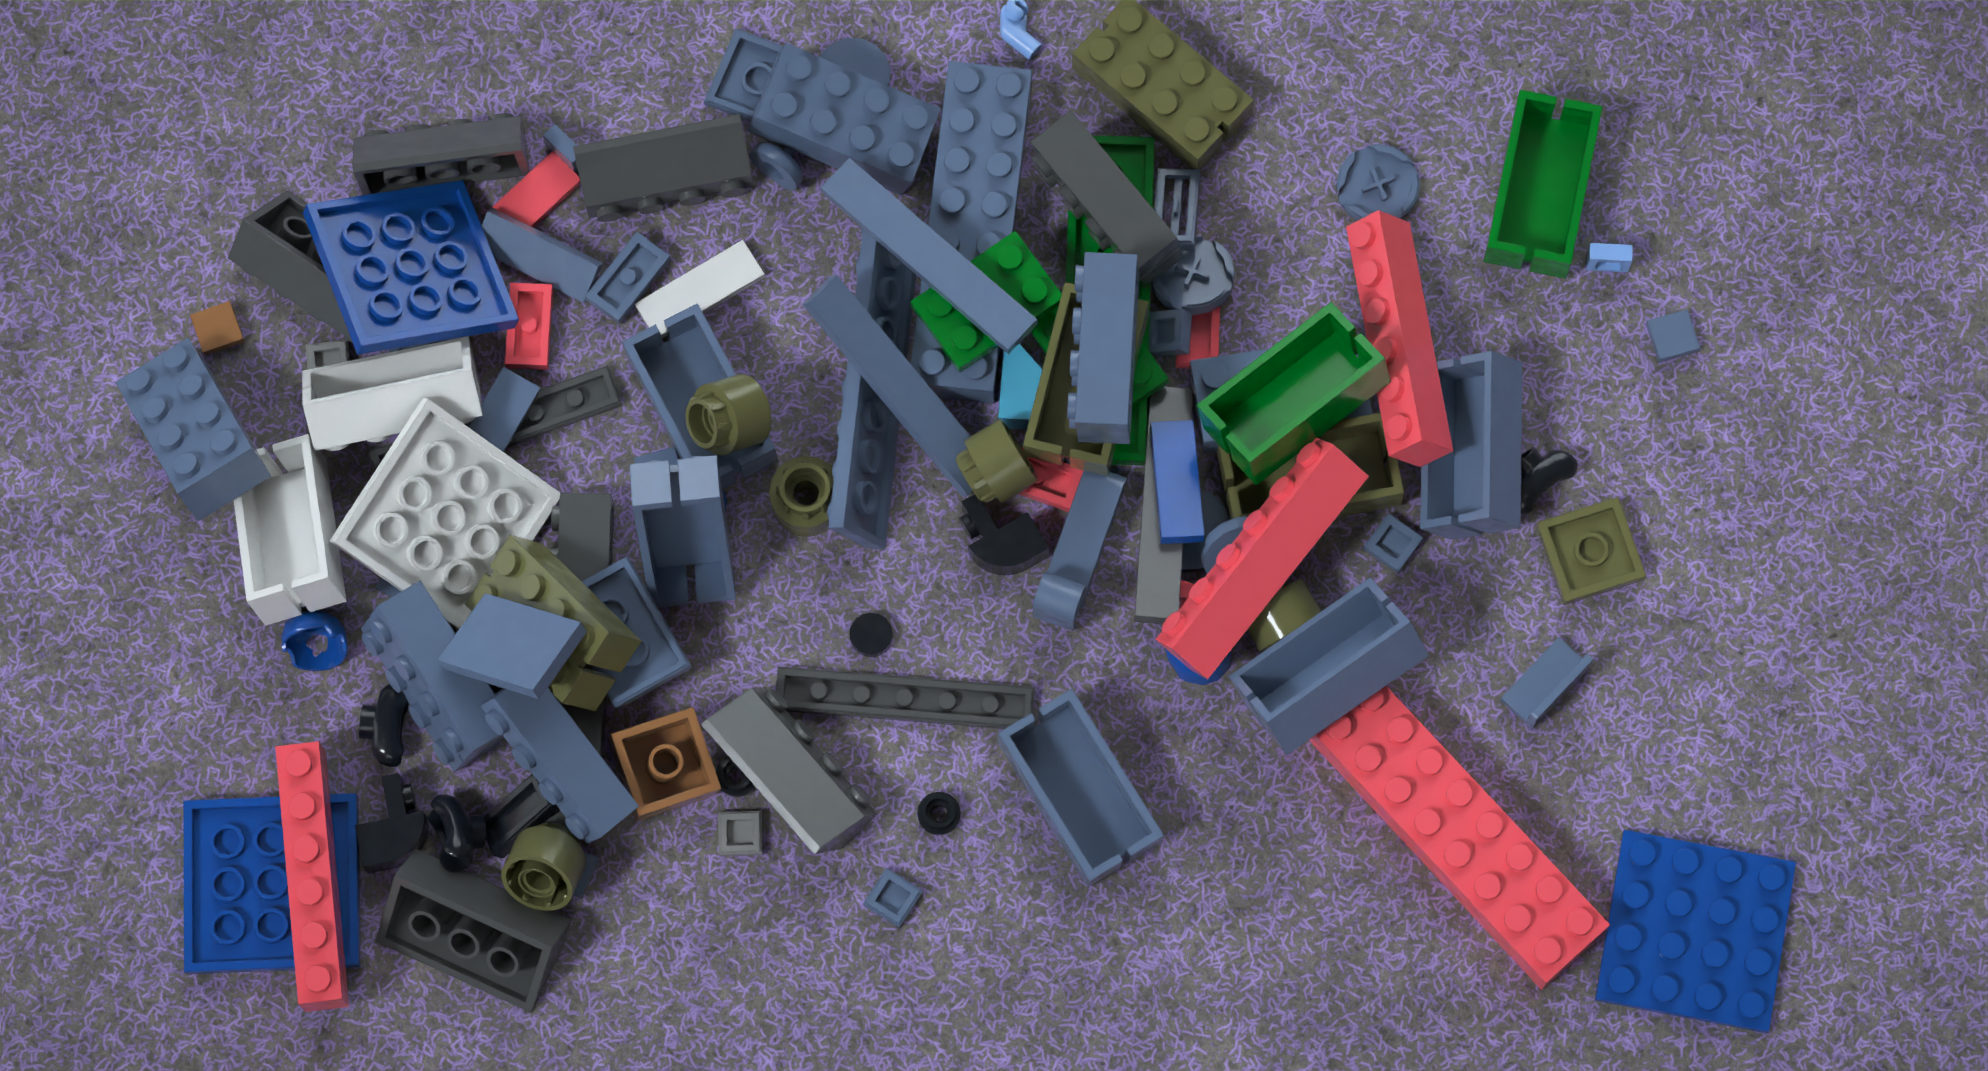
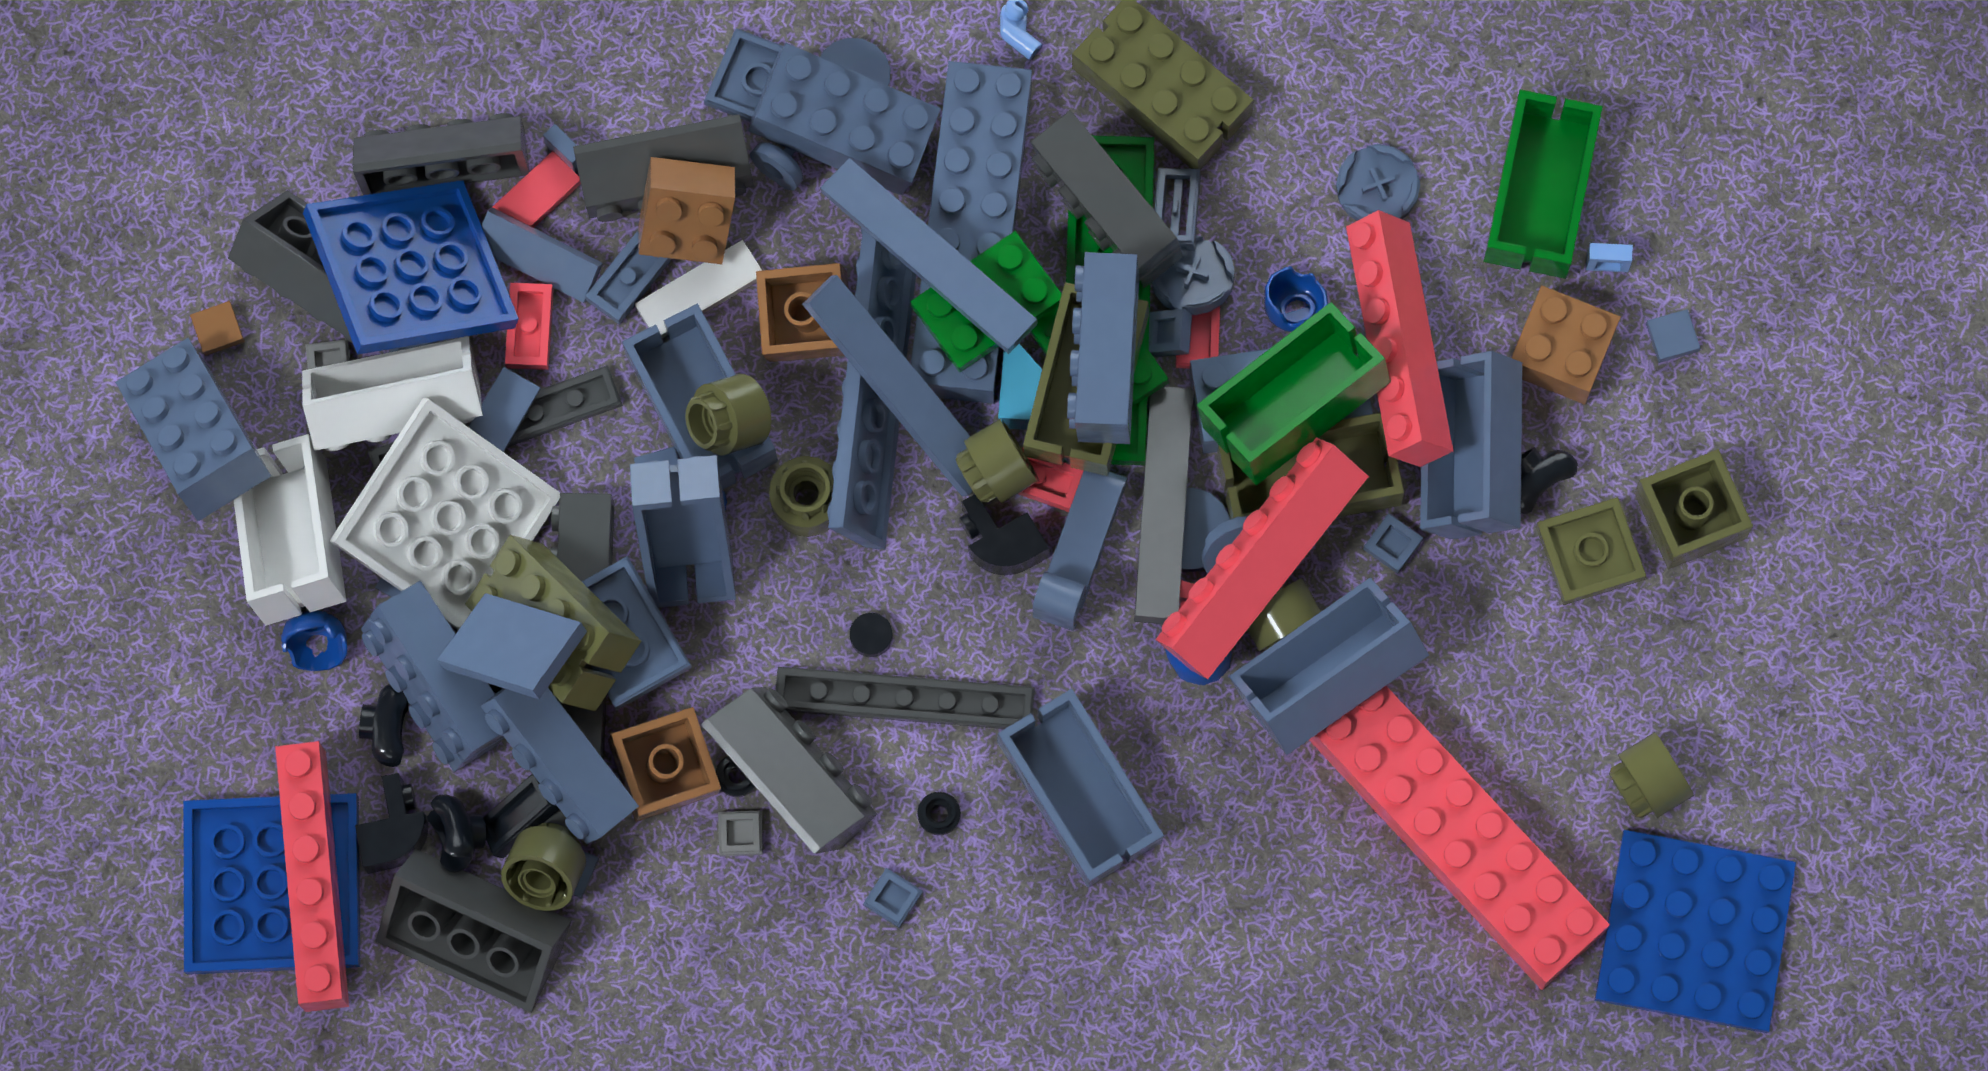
tile [1150,420,1205,544] -> none
sand blue panel [1500,637,1594,729] -> none
none -> medium nougat brick [638,157,735,264]
none -> medium nougat brick [756,263,849,362]
none -> blue hair [1264,266,1328,332]
none -> medium nougat brick [1511,285,1621,405]
none -> olive piece [1609,732,1694,818]
none -> olive brick [1634,449,1753,570]

